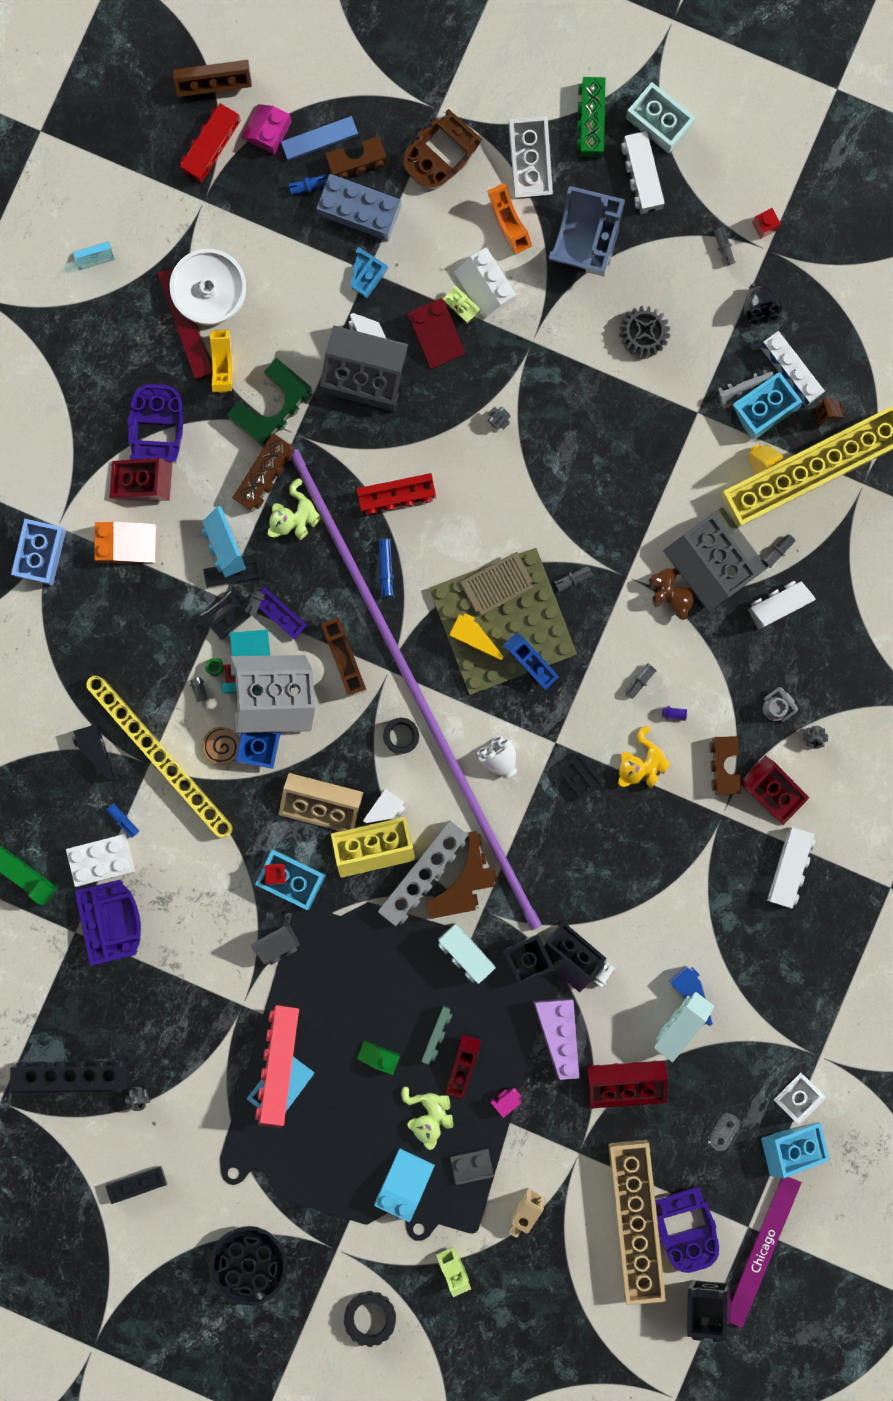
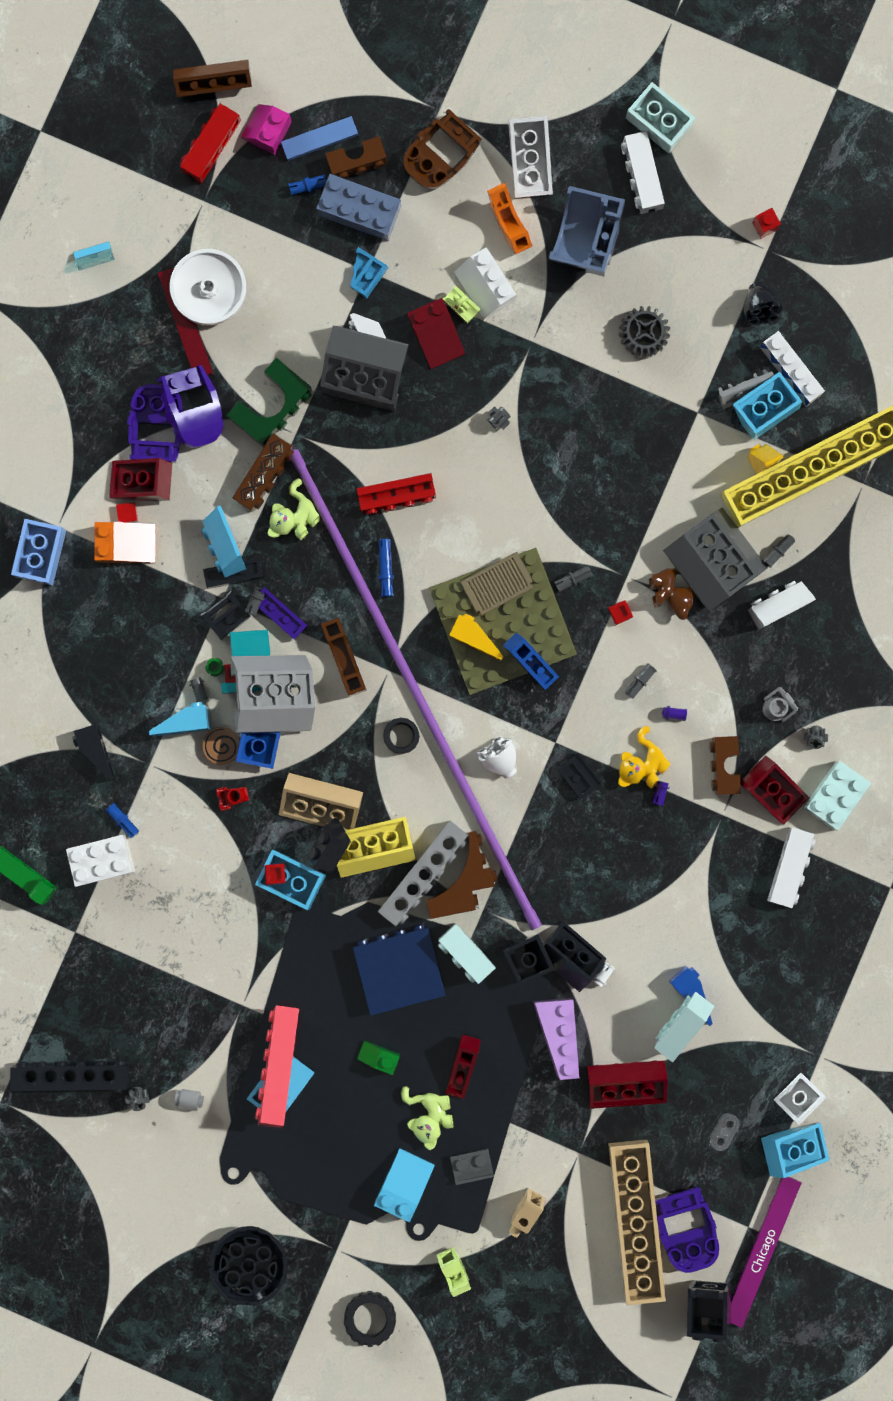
dark purple slope [75,880,141,966] -> none
light yellow beam [87,676,233,838] -> none
black plate [105,1165,168,1204] -> none
yellow arch [210,329,234,393] -> none
dark grey slope [251,924,300,965] -> none
white slope [363,789,406,823] -> none
sand green plate [422,1005,452,1065] -> none
dark pink brick [491,1087,521,1118] -> none
green brick [576,77,606,158] -> none
dark grey axle [714,227,736,266] -> none
reddish brown slope [812,398,845,428] -> none
none -> red tile [116,502,138,523]
none -> medium azure slope [149,702,212,737]
none -> dark purple slope [157,365,224,448]
none -> light grey brick [174,1089,204,1111]
none -> red plate [216,787,249,811]
none -> black slope [307,818,351,872]
none -> dark blue panel [353,925,446,1016]
none -> red tile [608,600,633,626]
none -> dark purple pin [652,781,670,806]
none -> light aqua brick [803,761,871,830]

